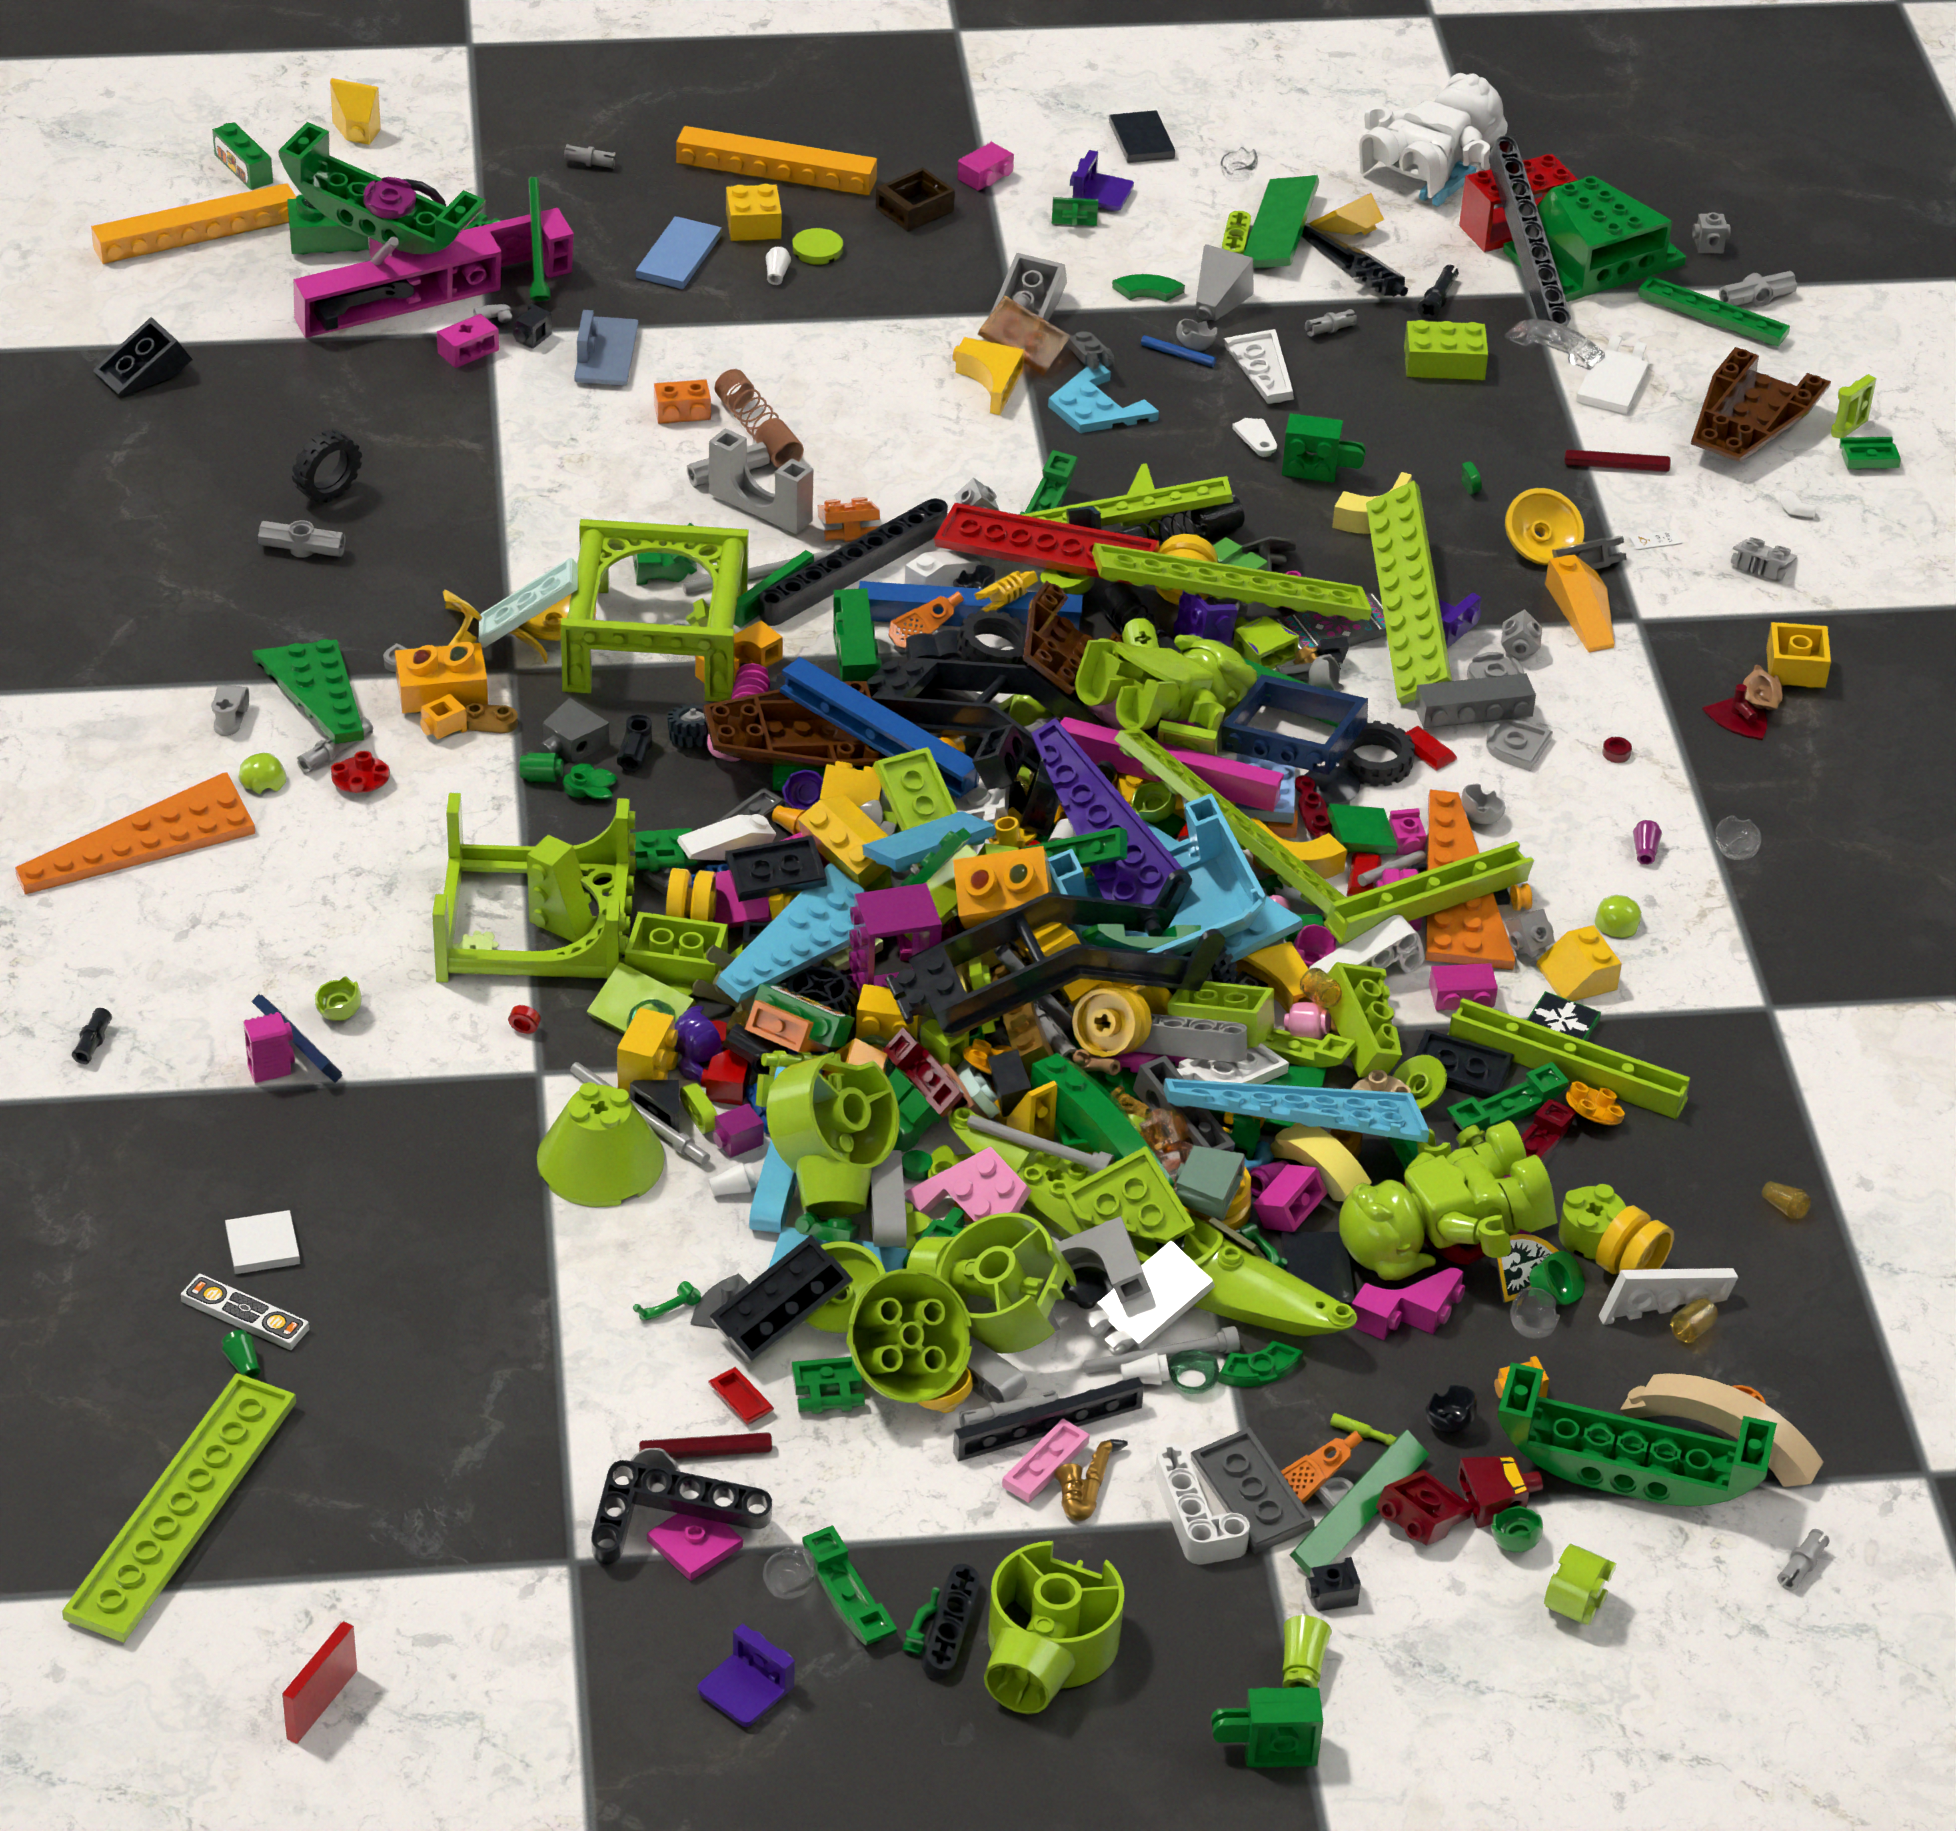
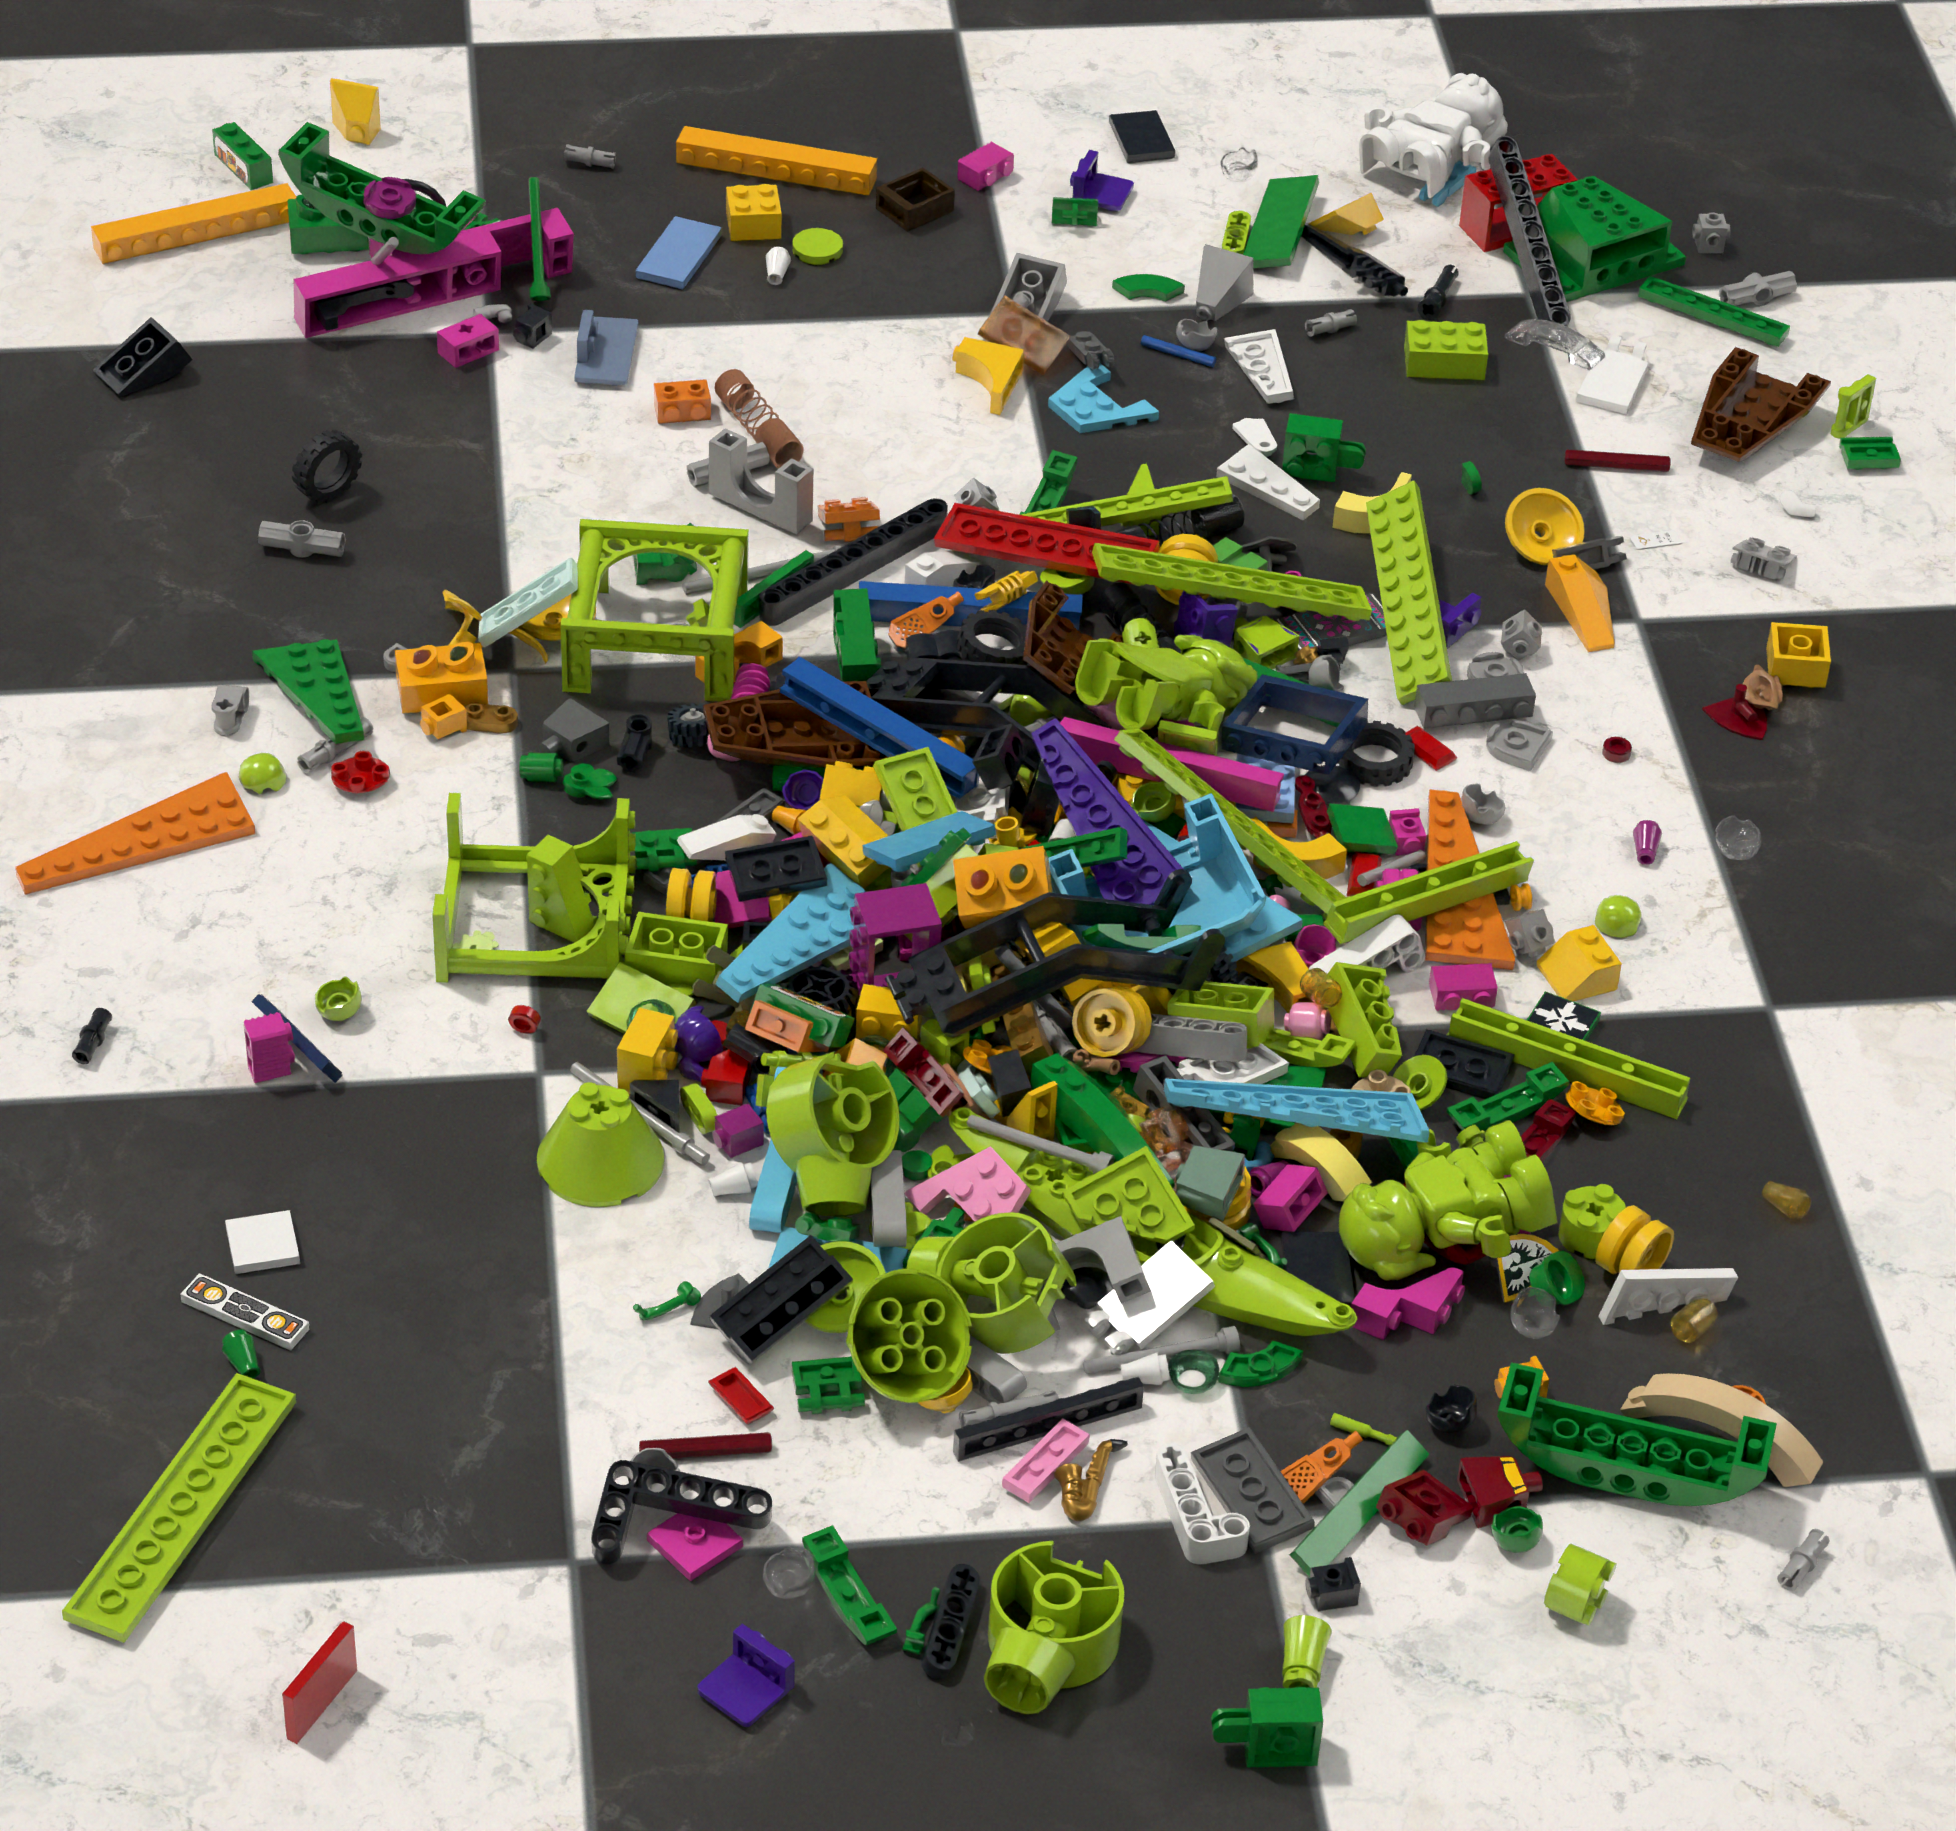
none -> white wing [1216,444,1320,520]

